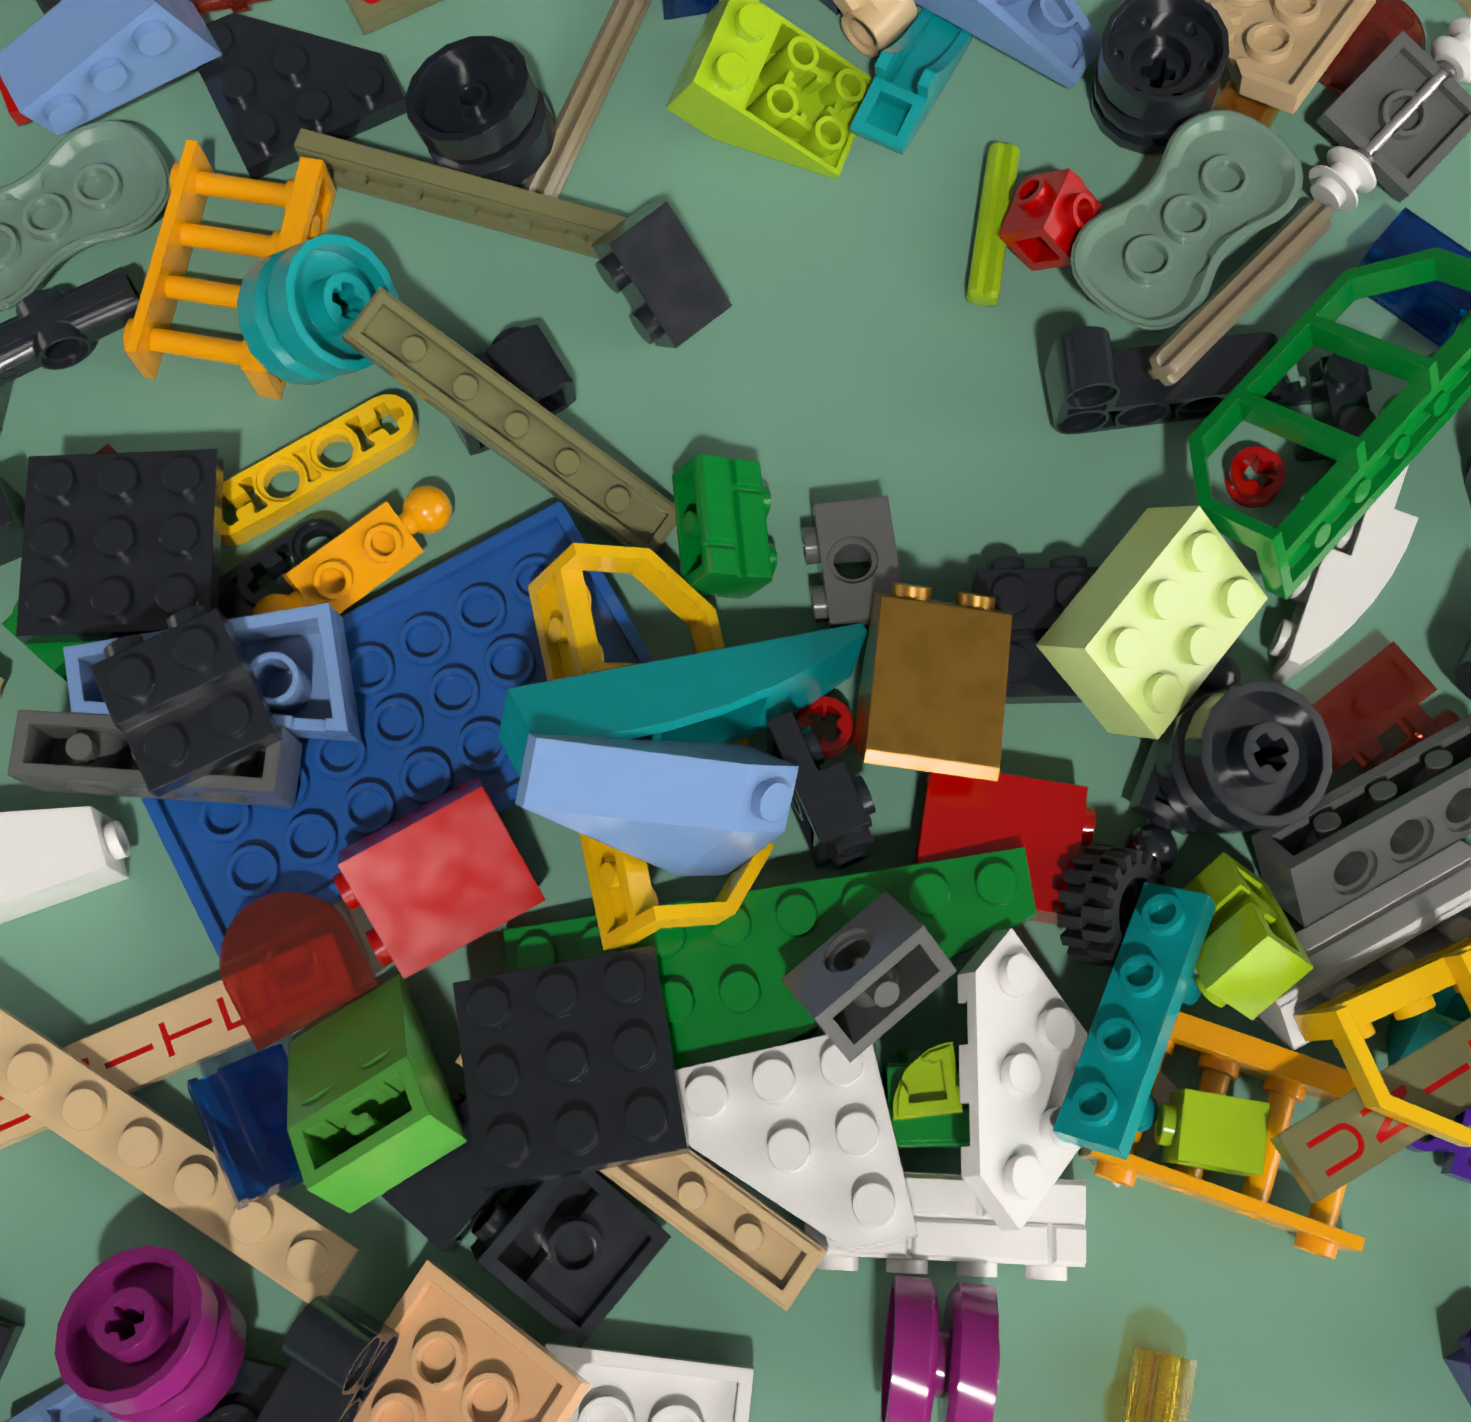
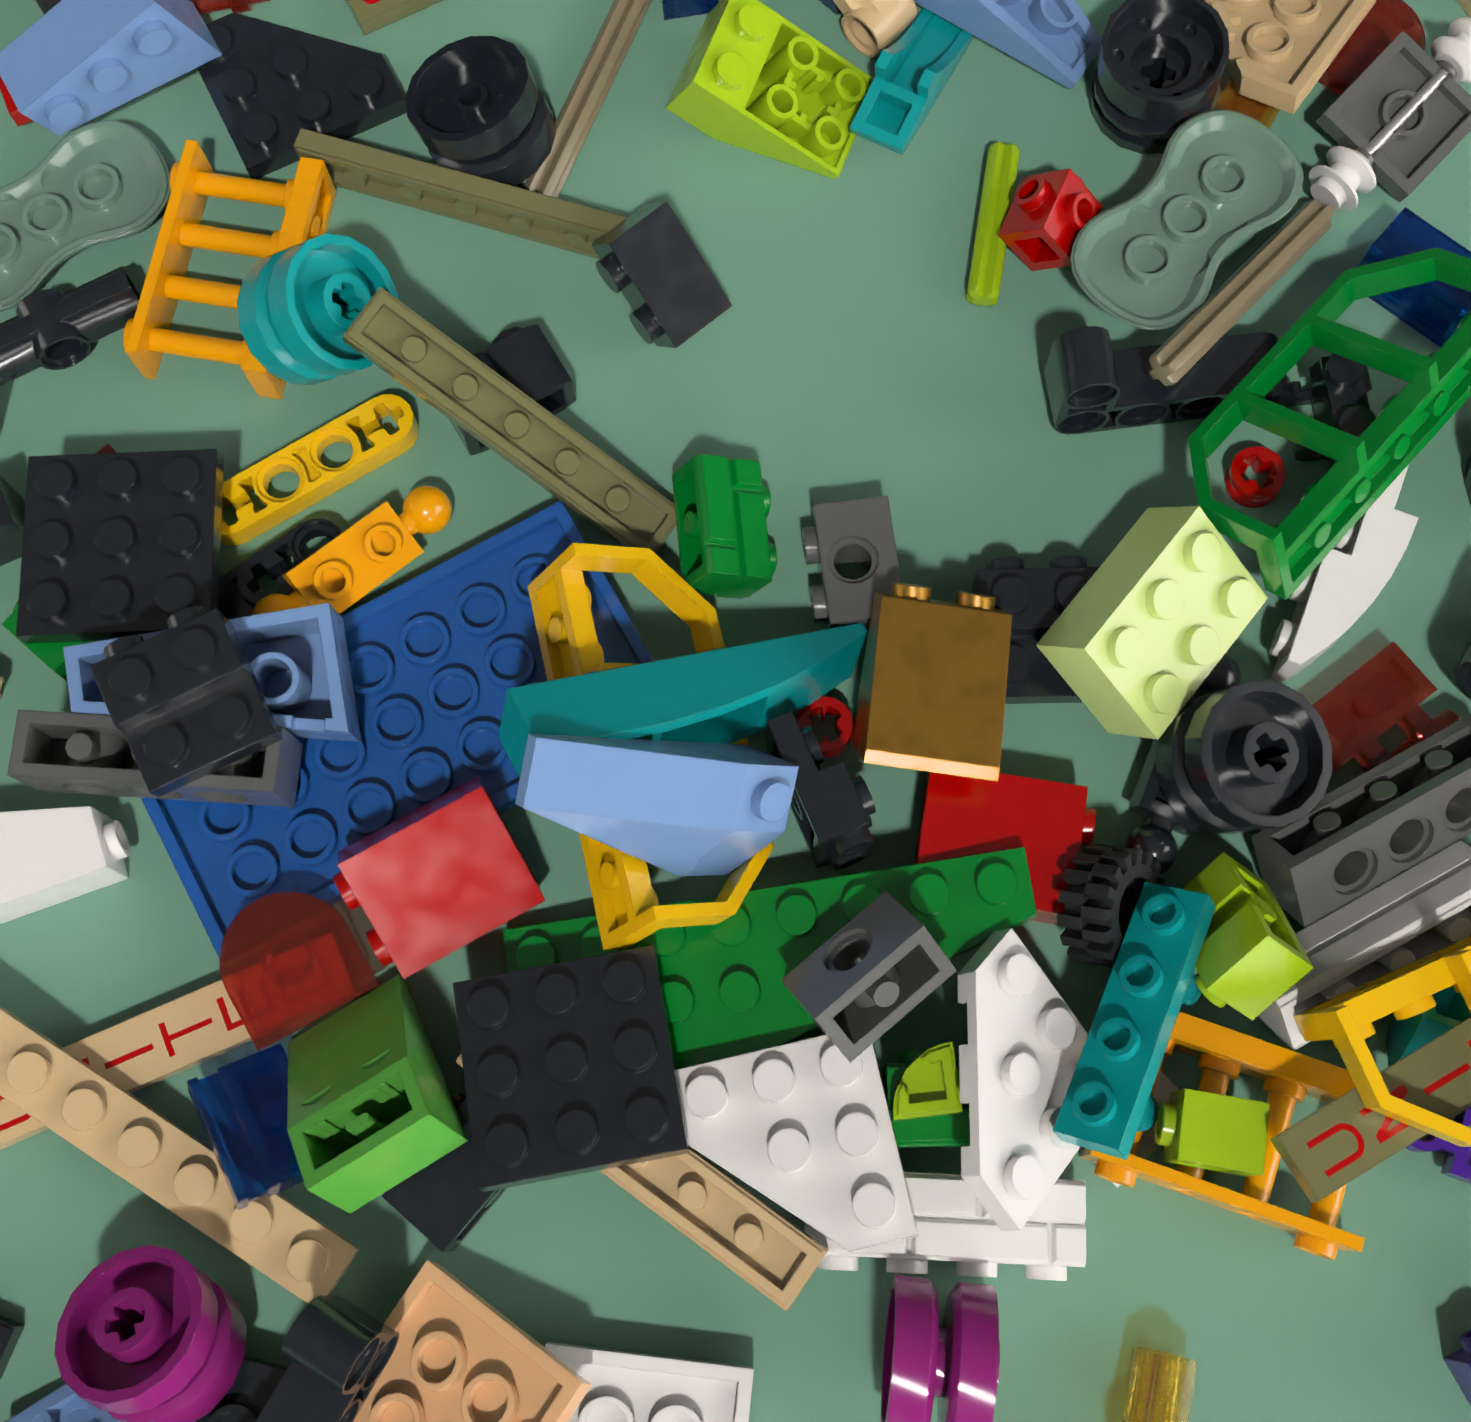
black plate [470,1171,671,1347] -> none

